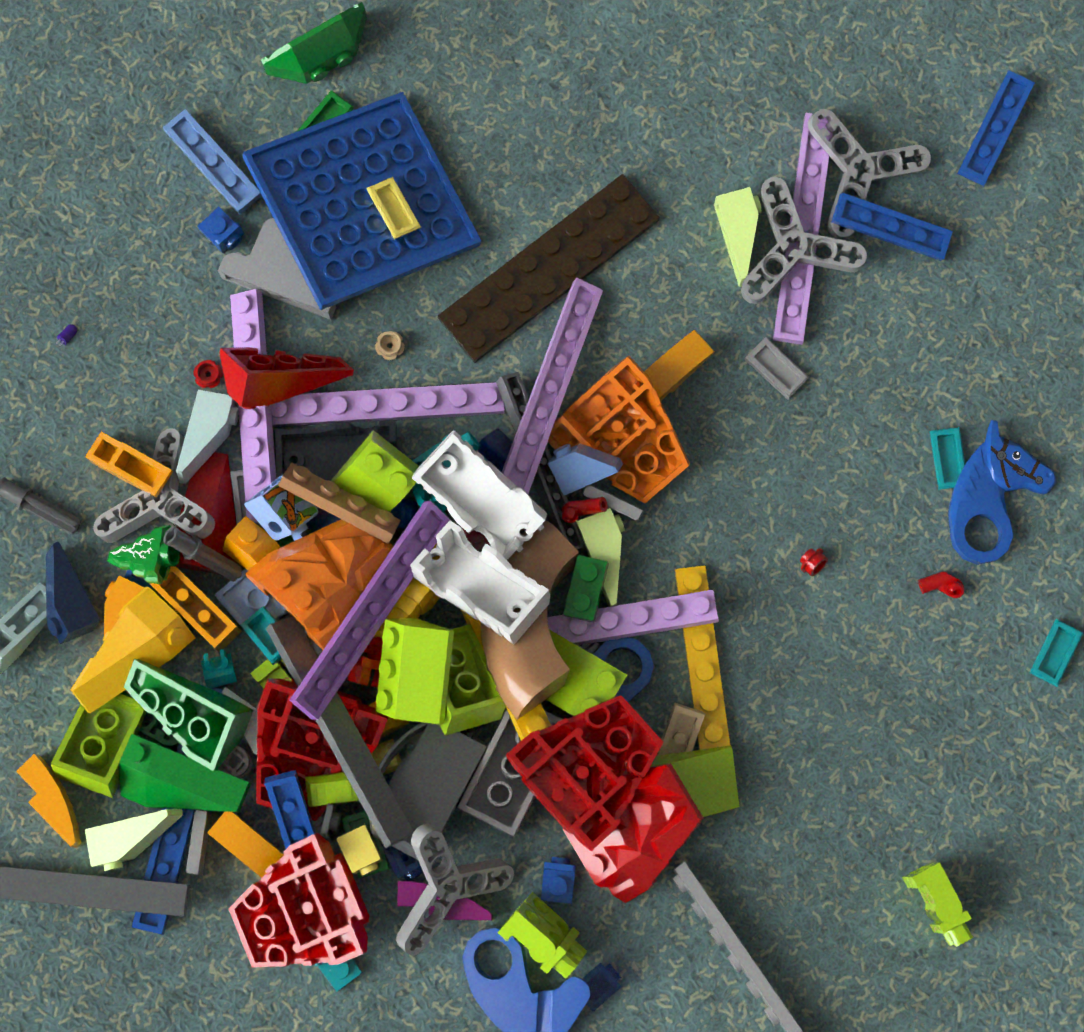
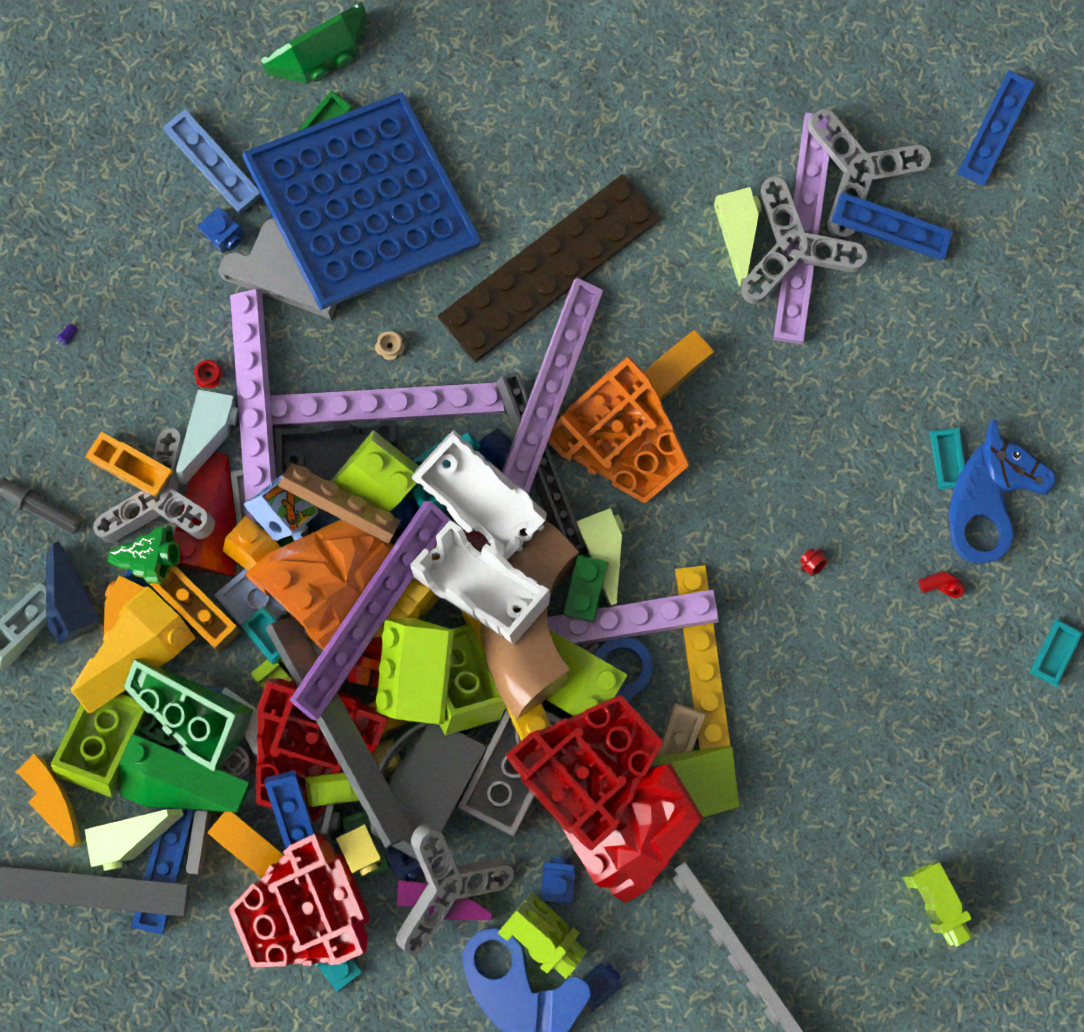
dark grey axle [163,526,242,581] -> none
teal tile [201,649,237,688] -> none
red wedge [219,347,354,409] -> none
light yellow tile [366,177,421,239] -> none
medium blue slope [548,443,623,496] -> none
red arm [561,497,608,523] -> none
light grey tile [583,484,644,520] -> none
light grey tile [745,337,809,400] -> none

